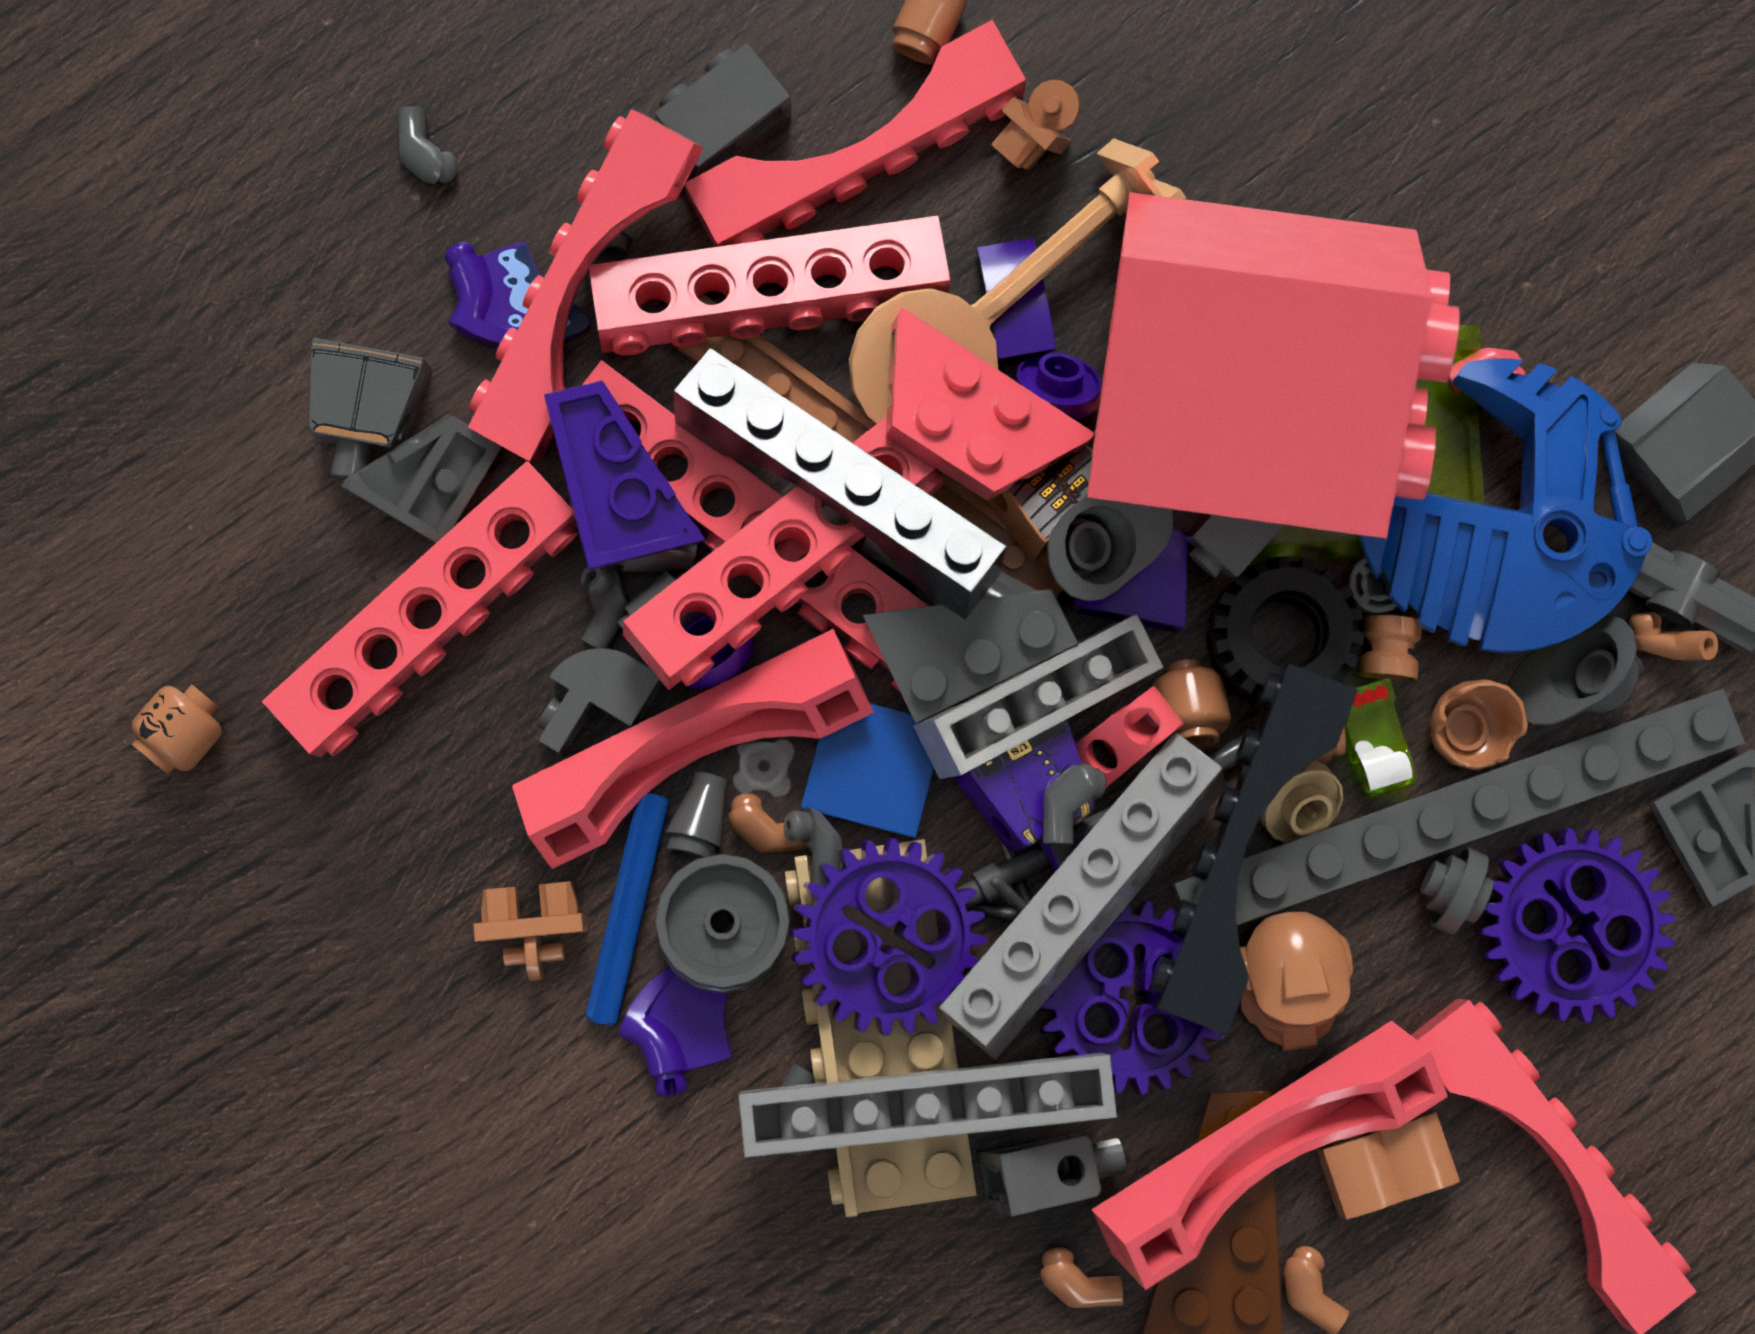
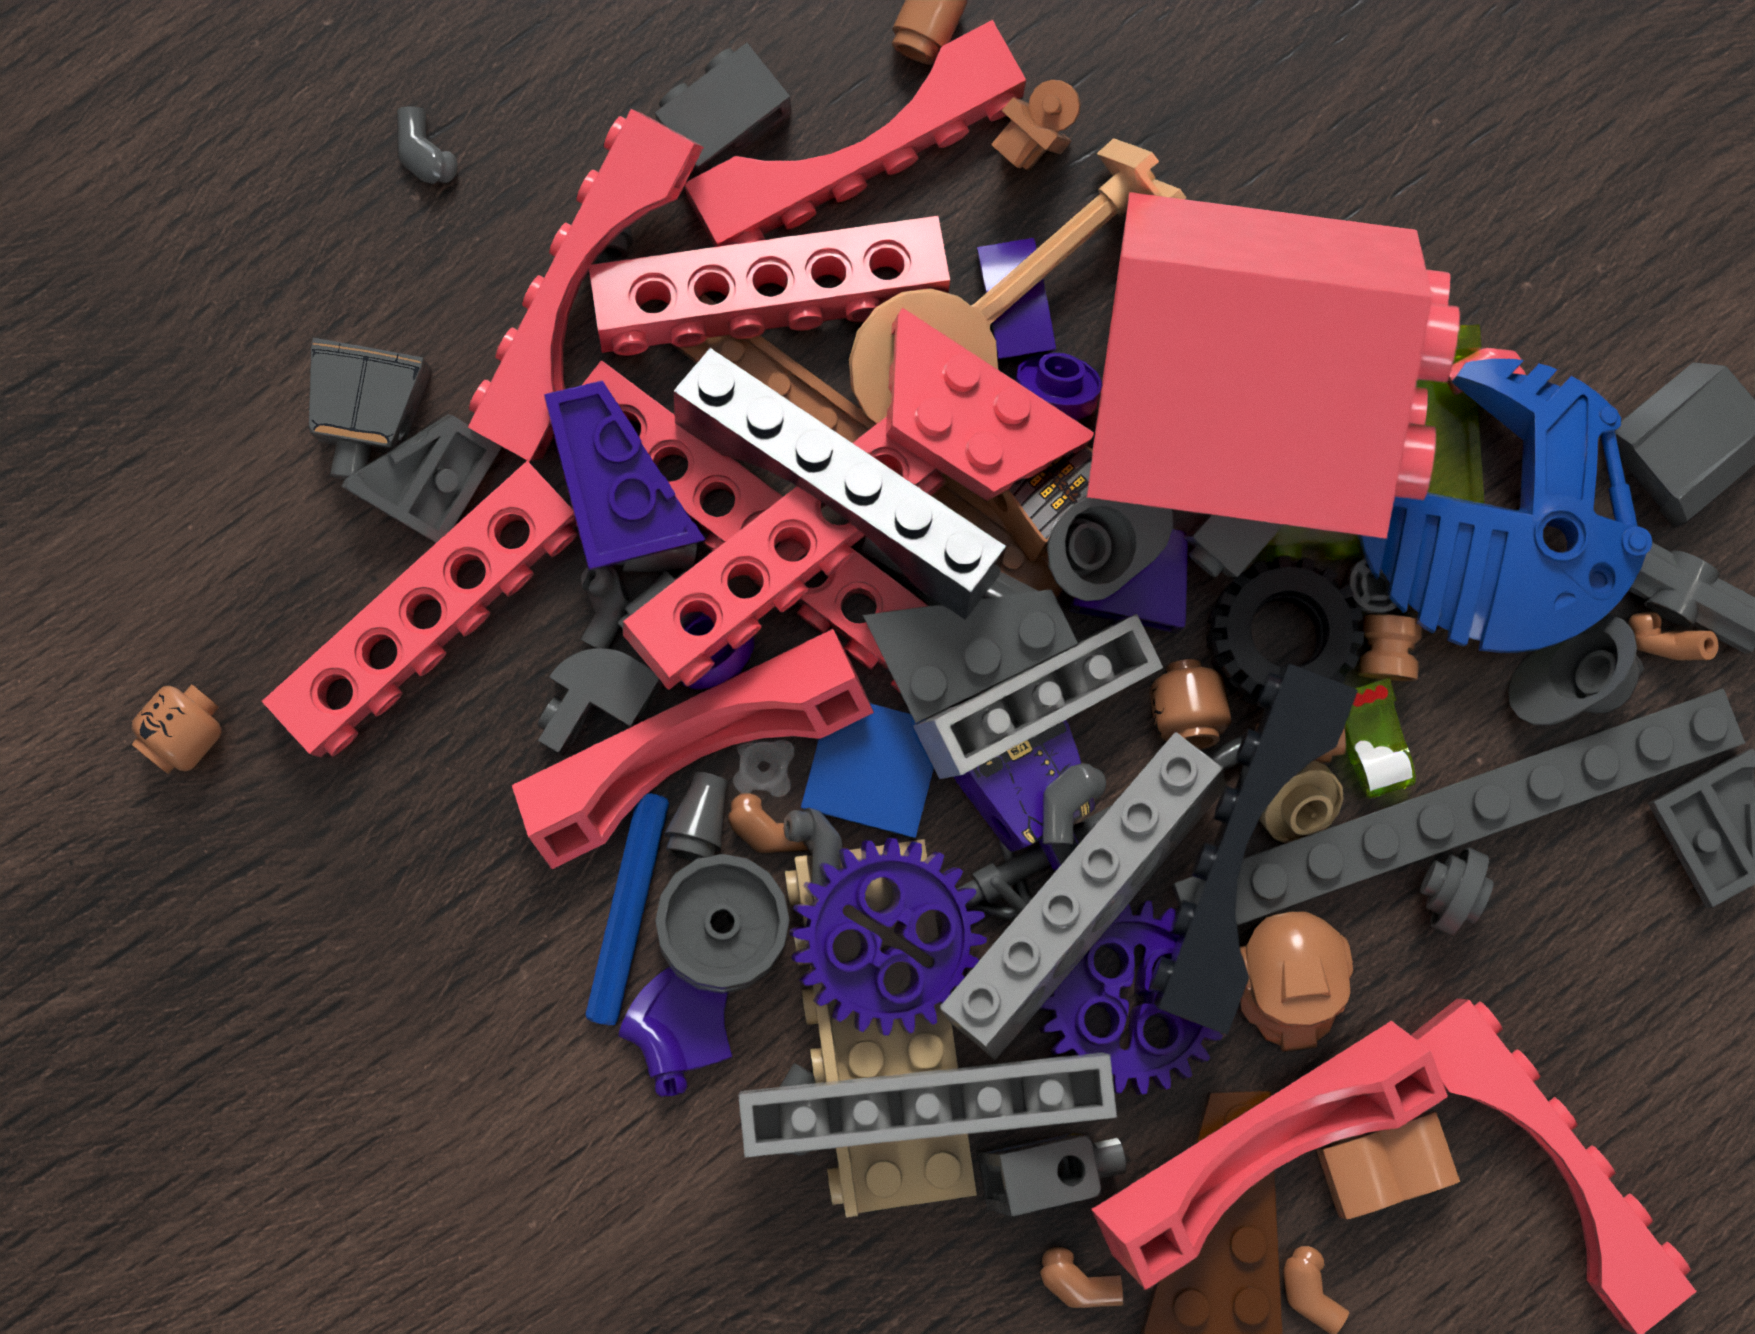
dark purple arm [444,241,590,347] -> none
nougat hips [473,881,589,981] -> none
coral leg [1075,686,1184,788] -> none
nougat hair [1429,679,1528,771] -> none
dark purple gear [1477,828,1676,1022] -> none

